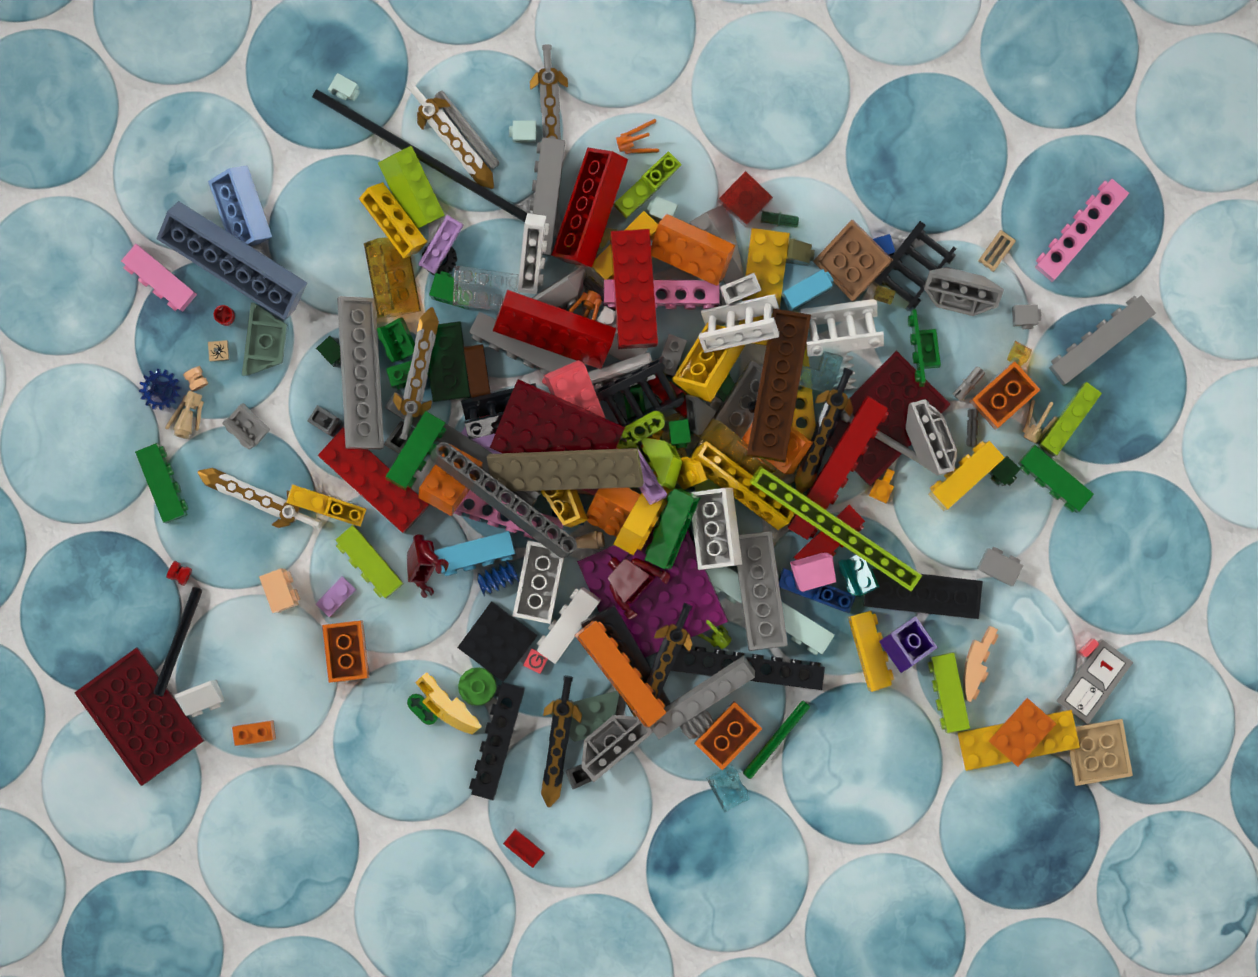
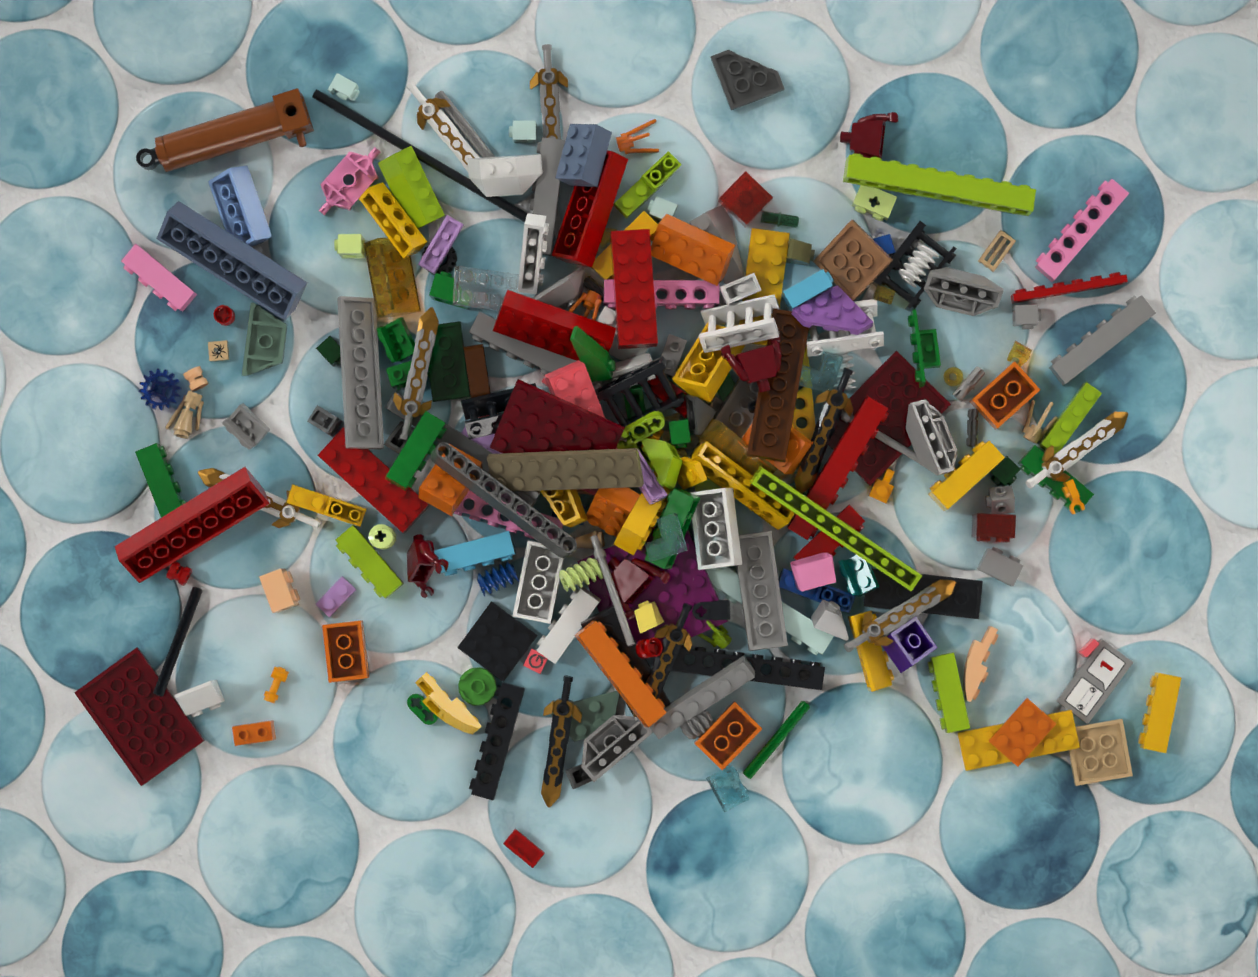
none -> red brick [114,467,270,583]
none -> dark orange piece [136,88,314,172]
none -> light orange bar [264,666,289,704]
none -> bright pink plate [319,147,381,216]
none -> yellowish green brick [334,234,365,258]
none -> yellowish green piece [369,524,396,549]
none -> white wedge [467,154,543,197]
none -> sand blue brick [555,124,612,187]
none -> yellowish green piece [559,558,603,592]
none -> green slope [570,326,616,382]
none -> light grey bar [590,535,635,646]
none -> light yellow slope [634,600,664,633]
none -> red wheel [635,637,663,659]
none -> clear light blue plate [645,513,688,562]
none -> black piece [692,600,730,620]
none -> dark grey plate [710,50,784,110]
none -> dark red torso [721,335,782,393]
none -> medium lavender plate [792,285,873,335]
none -> light grey slope [811,600,849,641]
none -> dark red torso [840,112,898,159]
none -> lime brick [843,153,1036,216]
none -> sword [844,580,956,652]
none -> yellowish green brick [852,185,897,221]
none -> white piece [898,244,939,288]
none -> clear yellow plate [944,367,963,386]
none -> clear red brick [972,513,1016,543]
none -> light grey brick [985,486,1015,515]
none -> red plate [1010,272,1128,304]
none -> sword [1026,412,1128,489]
none -> light orange plate [1062,479,1085,515]
none -> yellow brick [1138,672,1181,753]

